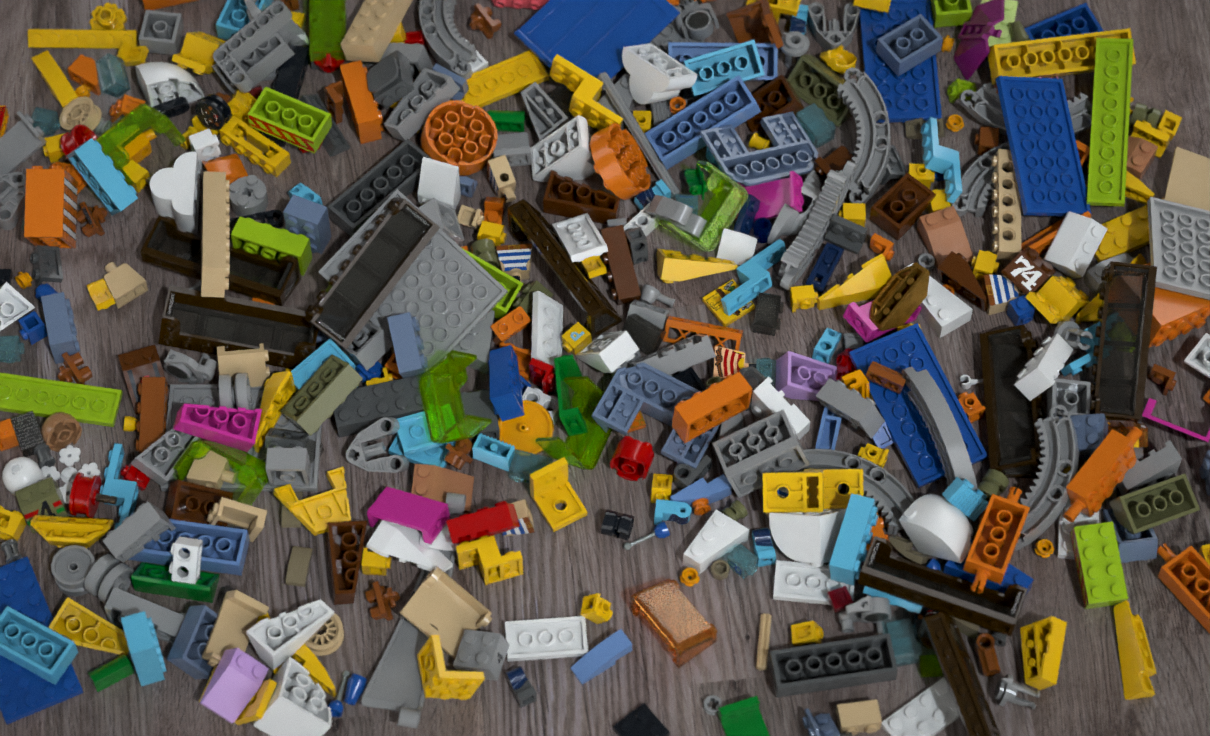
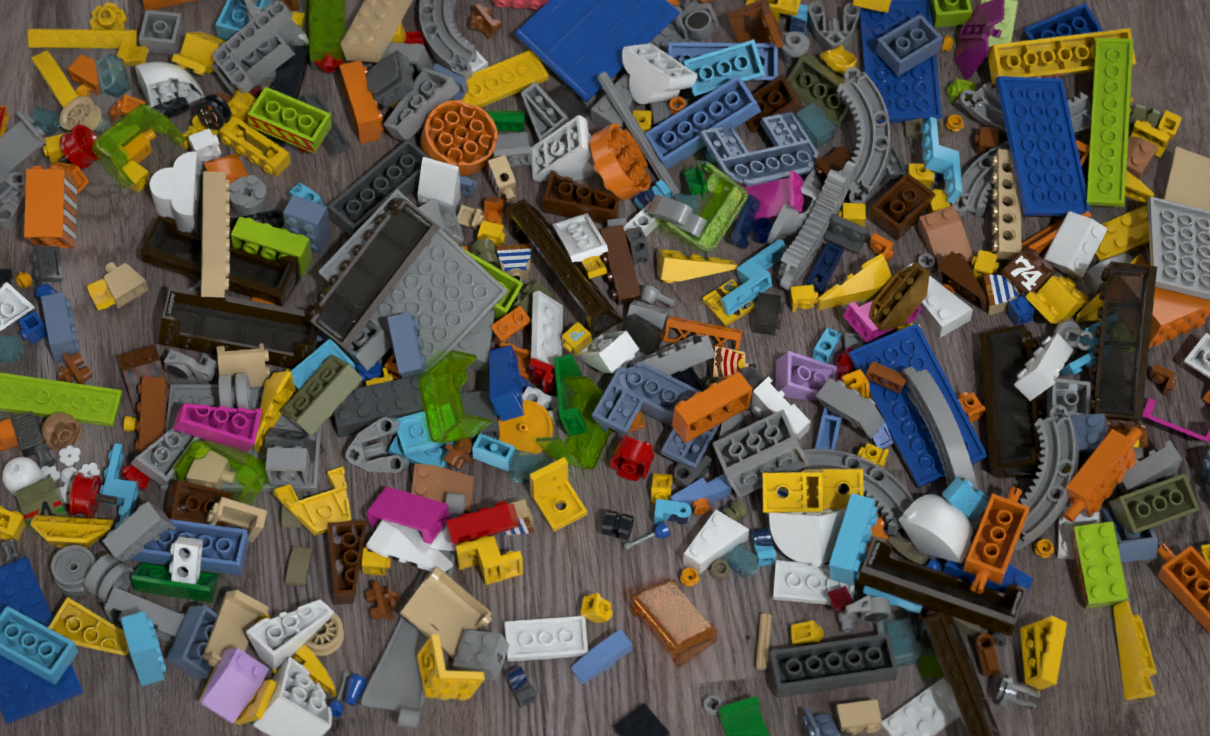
medium azure brick [66,138,138,216] -> none
dark orange hips [77,201,108,238] -> none
green brick [88,654,134,692] -> none
dark orange bracket [325,81,344,124] -> none
yellow bracket [549,54,623,130] -> none
white sticker [716,229,757,265] -> none
yellow bush [748,133,772,150] -> none
clear light blue brick [756,358,776,387] -> none
white hand [960,375,984,390] -> none
olive wheel [977,469,1009,503] -> none
olive cone [1010,21,1030,42] -> none

